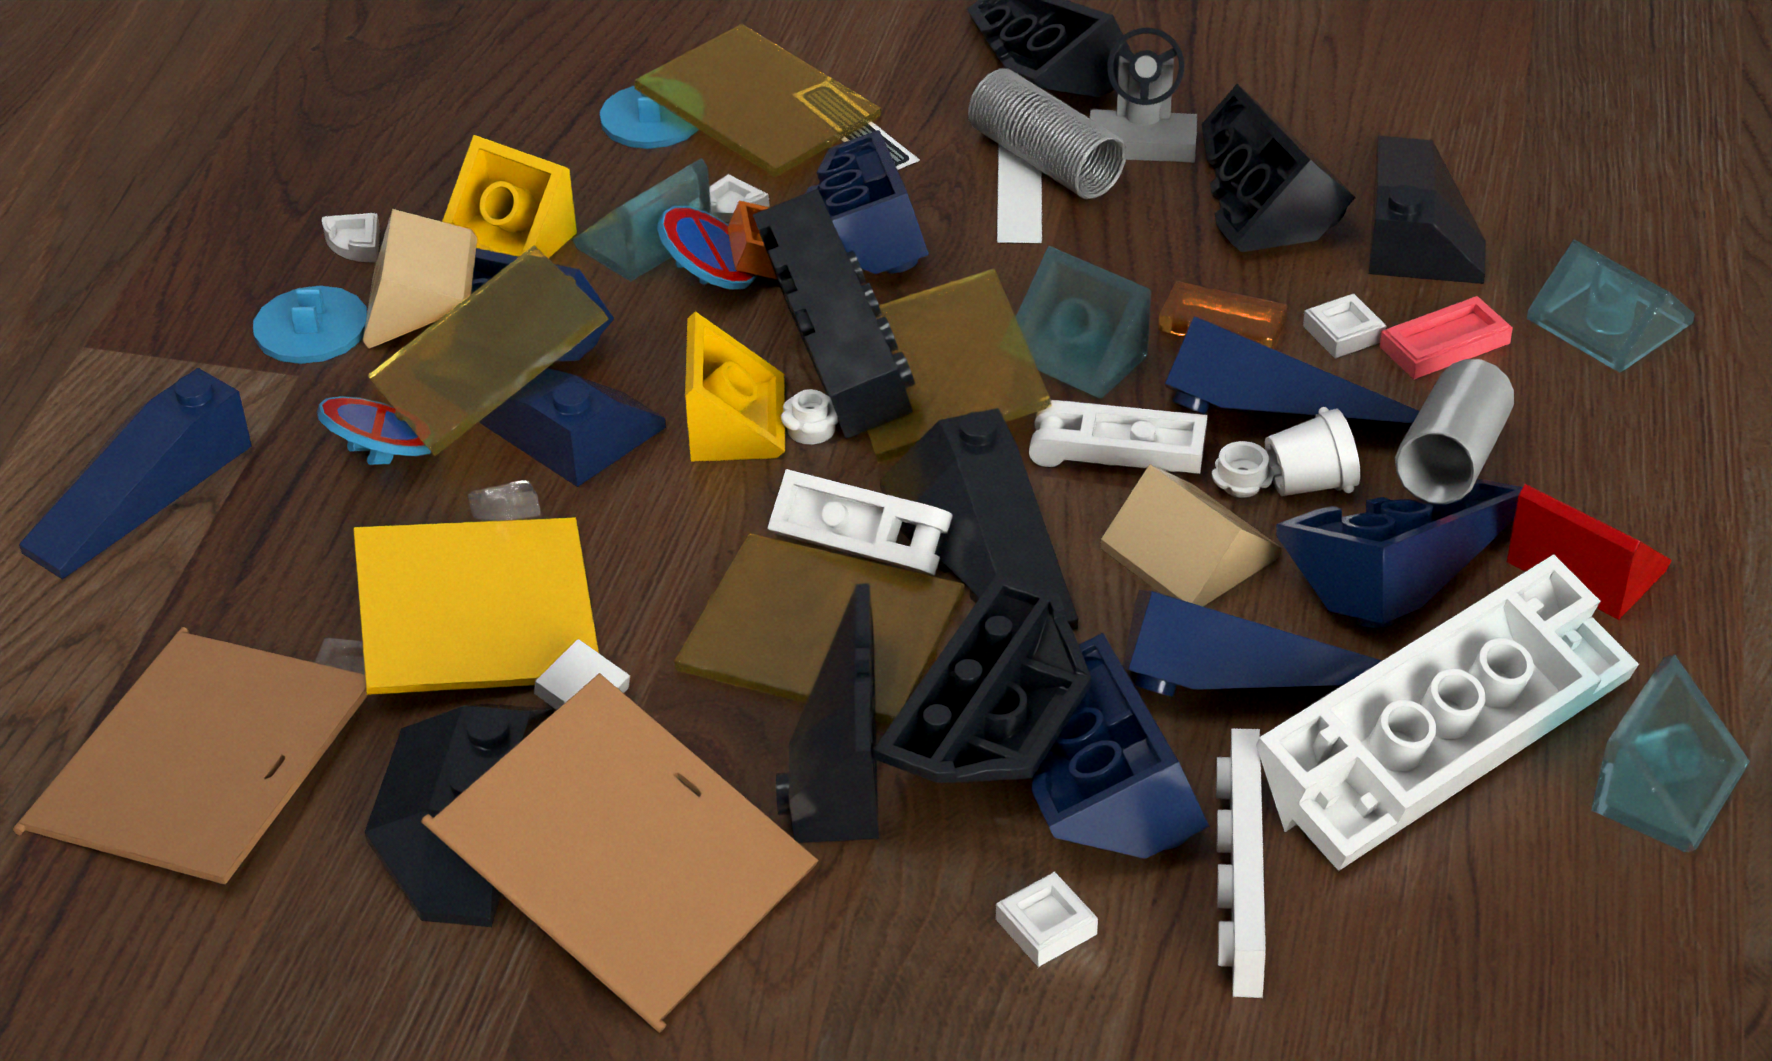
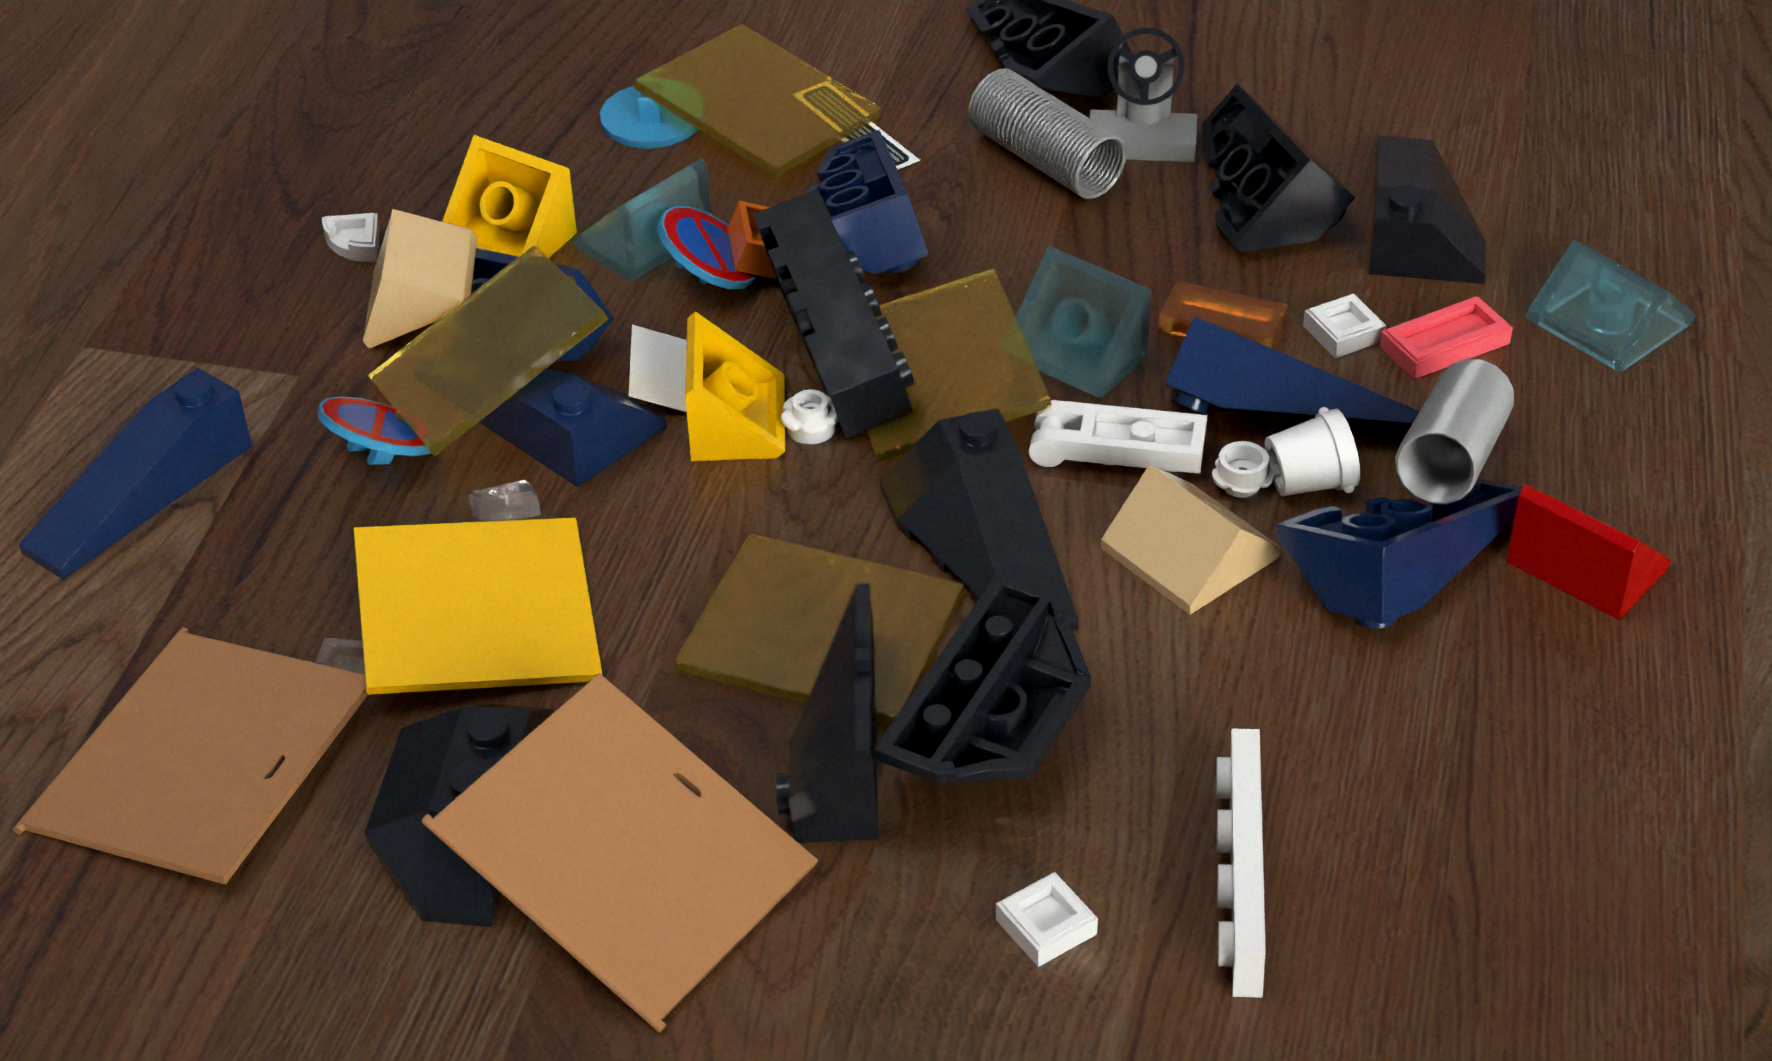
dark azure piece [253,286,367,364] -> none
white tile [534,639,630,710] -> none
white tile [691,174,769,222] -> none
white plate [767,469,953,576] -> none
white sticker [997,144,1042,243] -> none
dark blue wedge [1032,633,1210,859] -> none
dark blue wedge [1123,590,1382,697] -> none
white slope [1256,555,1639,871] -> none
clear light blue slope [1591,654,1750,852] -> none
none -> white sticker [628,325,687,413]

